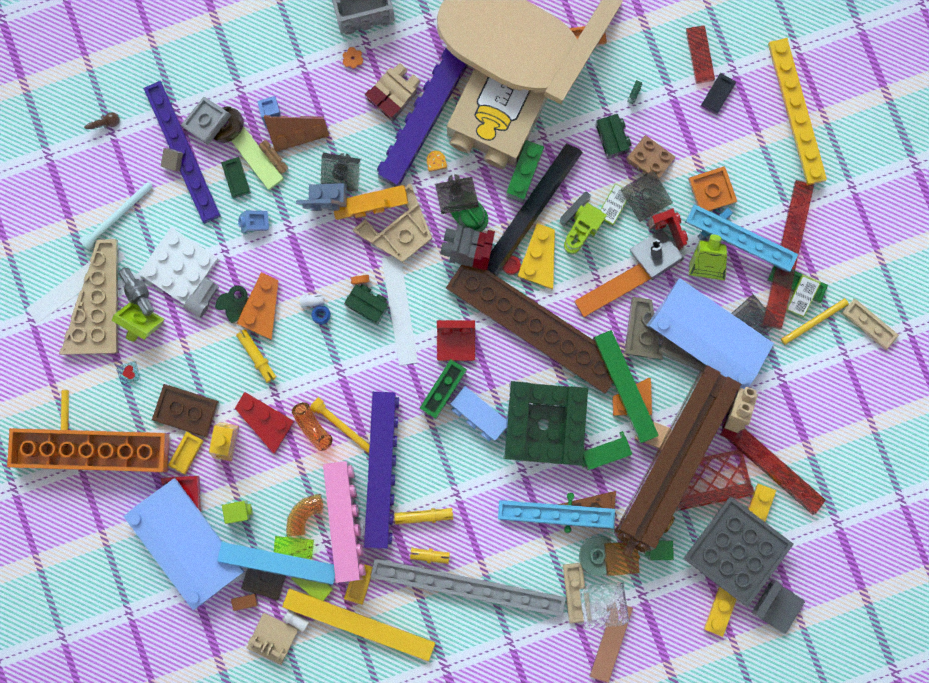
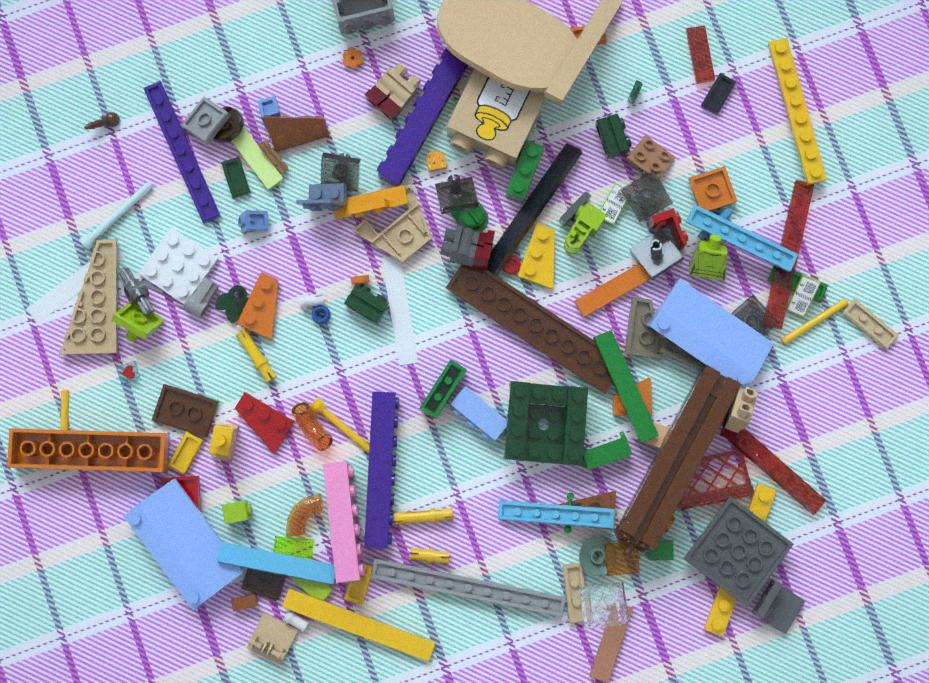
dark tan tile [160,148,183,171] -> none
red bracket [437,320,475,361] -> none

